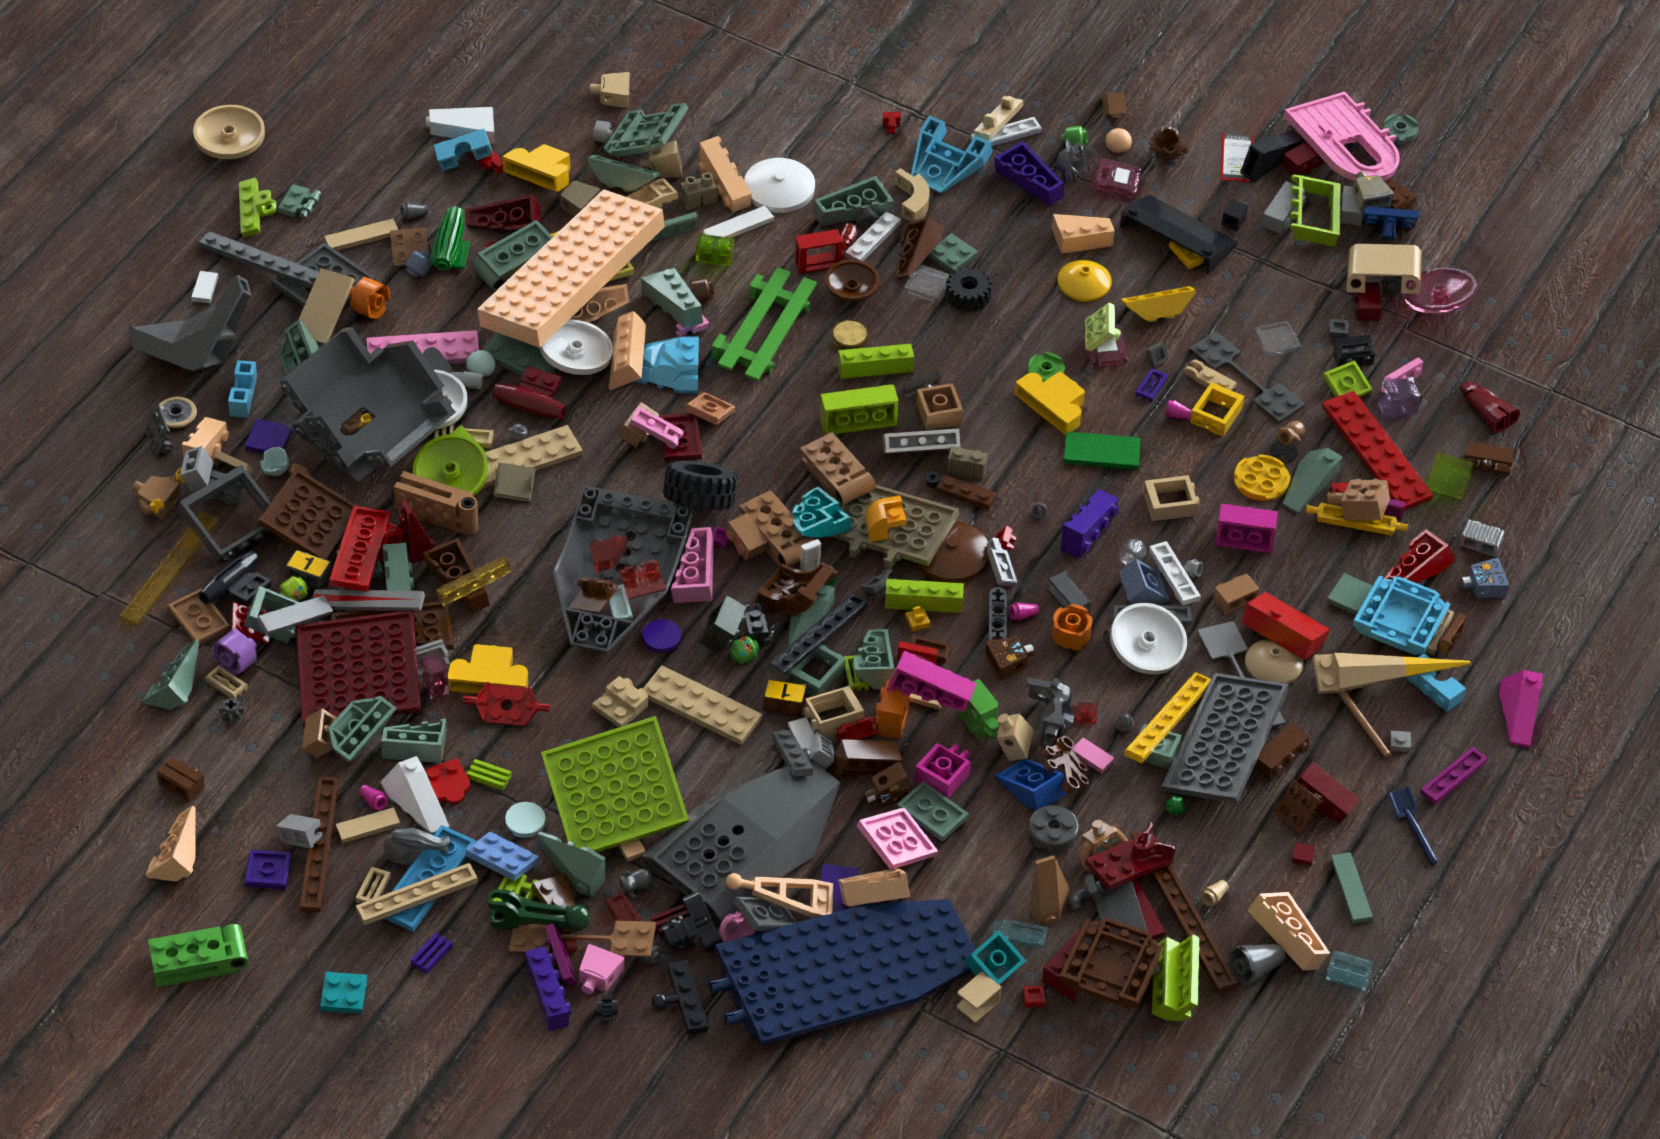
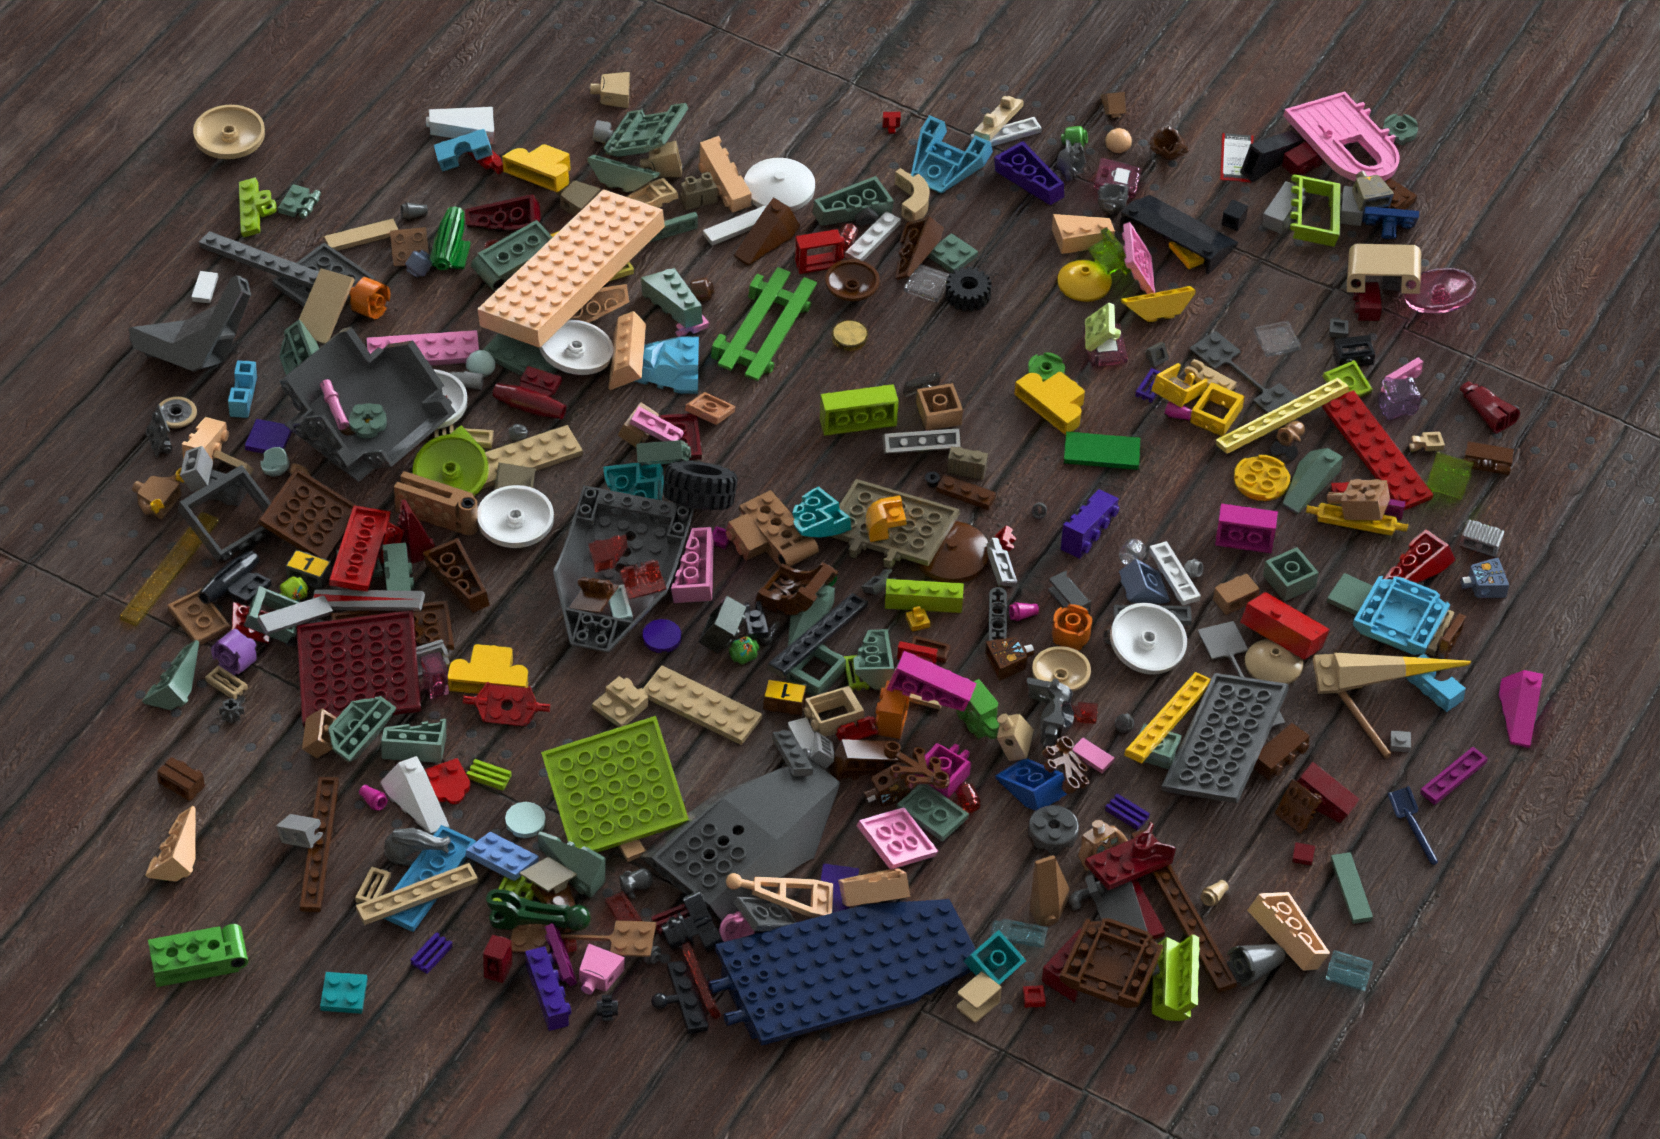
dark purple tile [245,850,291,889] -> none
tan tile [336,807,400,844] -> none
dark grey tile [423,347,452,373] -> none
clear yellow plate [436,555,511,606] -> none
clear neon green brick [696,233,735,266] -> none
medium nougat hinge [800,432,876,506] -> none
white tile [800,539,821,571] -> none
lime brick [838,344,914,379] -> none
tan window [1143,475,1200,521] -> none
green plate [1165,796,1185,816] -> none
none -> bright pink pin [320,379,349,430]
none -> sand green plate [349,403,387,438]
none -> white dish [477,485,554,548]
none -> dark red brick [483,934,513,983]
none -> dark tan piece [519,857,577,894]
none -> teal brick [603,463,664,501]
none -> sand green window [636,440,691,465]
none -> clear red tile [682,942,721,1019]
none -> reddish brown wedge [733,197,800,266]
none -> reddish brown plant [884,741,950,789]
none -> clear red brick [955,782,981,813]
none -> tan dish [1032,646,1091,692]
none -> clear neon green bracket [1088,227,1131,275]
none -> dark grey hair [1097,183,1129,214]
none -> dark purple tile [1105,794,1150,831]
none -> bright pink plate [1122,222,1155,294]
none -> yellow window [1151,363,1208,408]
none -> light yellow plate [1216,378,1349,454]
none -> sand green brick [1263,547,1319,602]
none -> tan plate [1409,432,1445,451]

